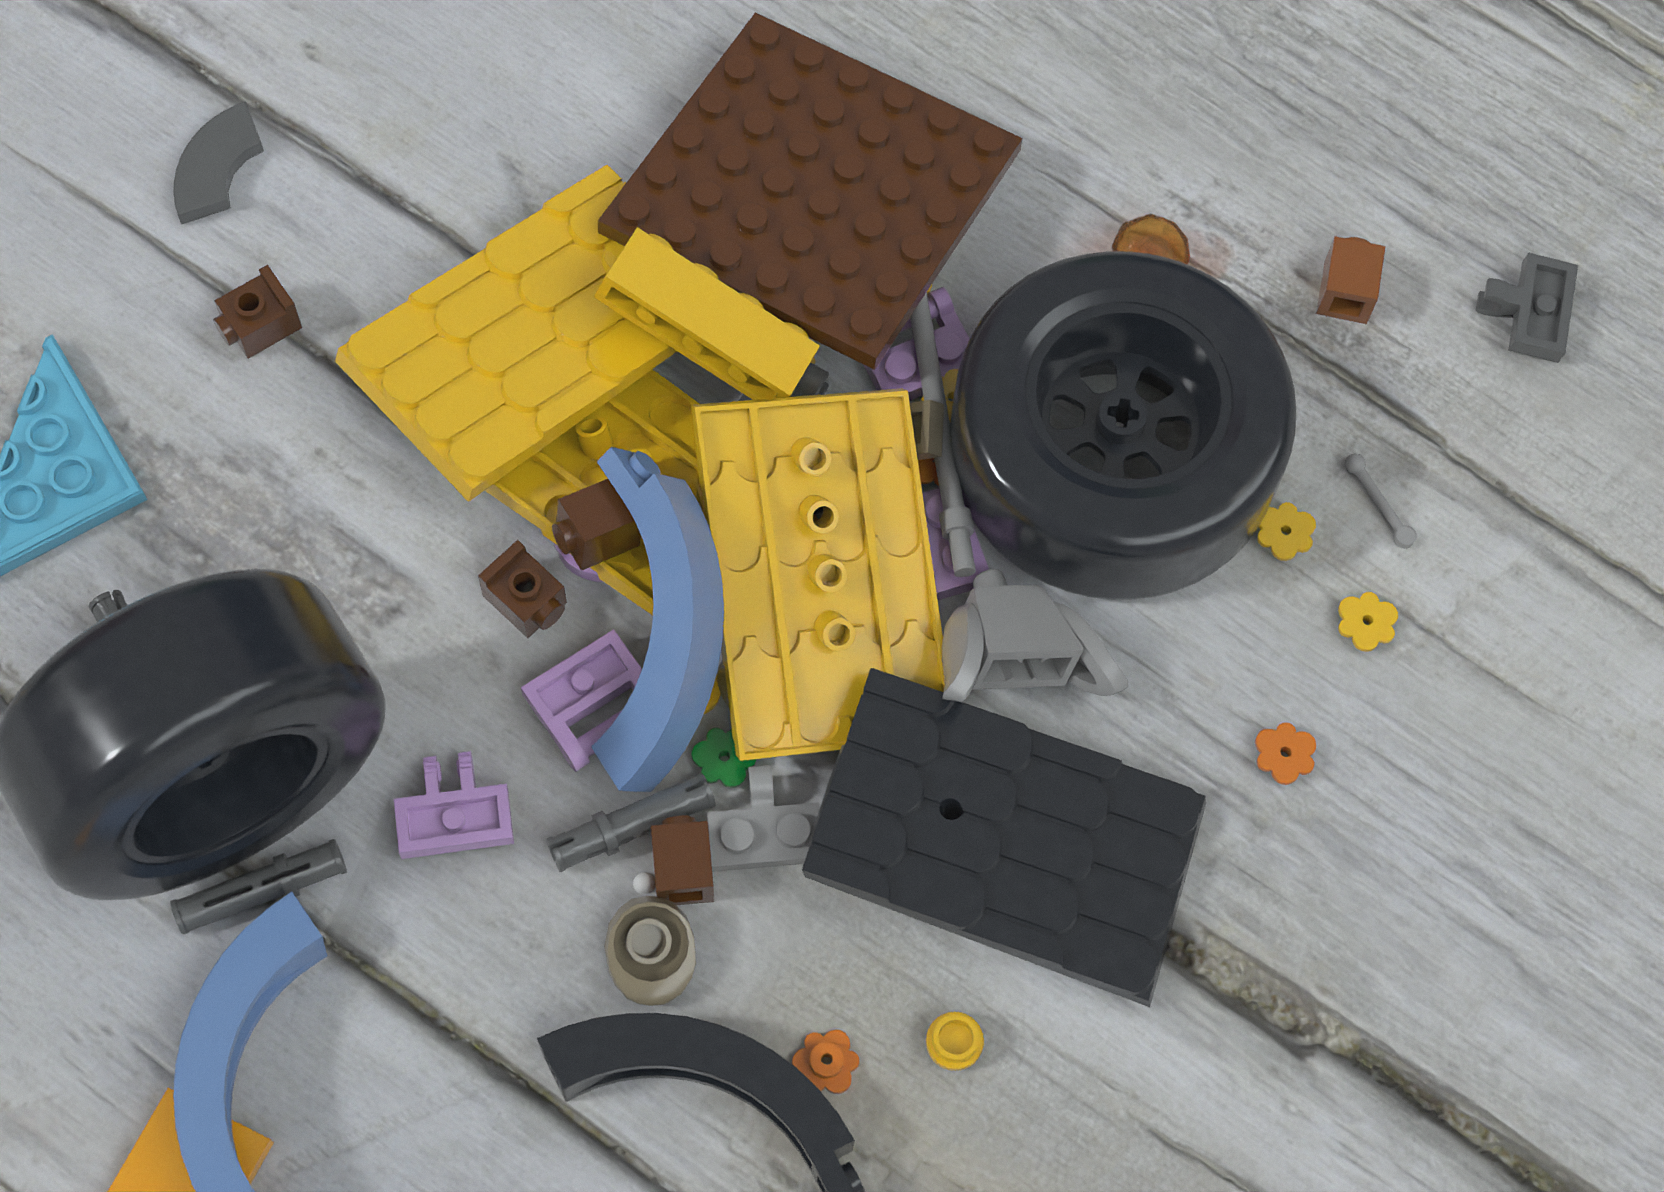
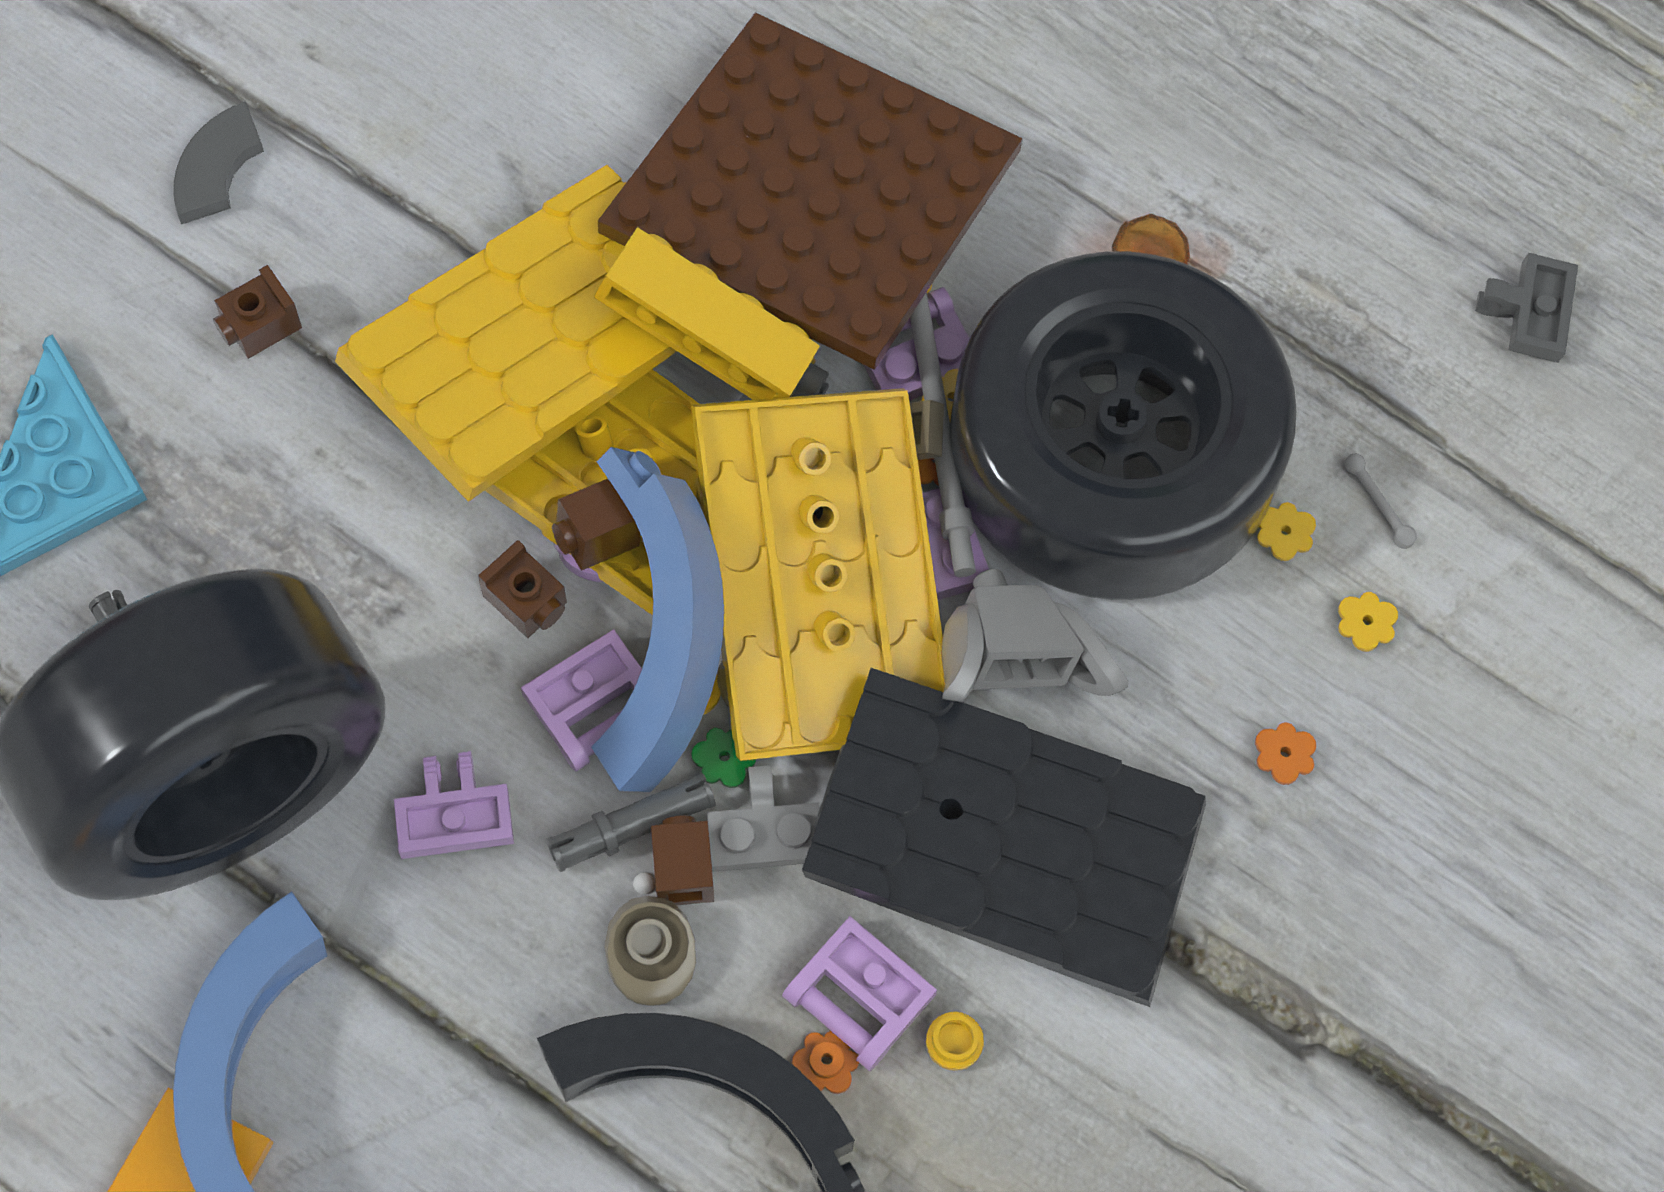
dark grey pin [170,839,347,935] -> none
dark orange brick [1316,236,1386,324] -> none
none -> lavender plate [782,916,937,1072]

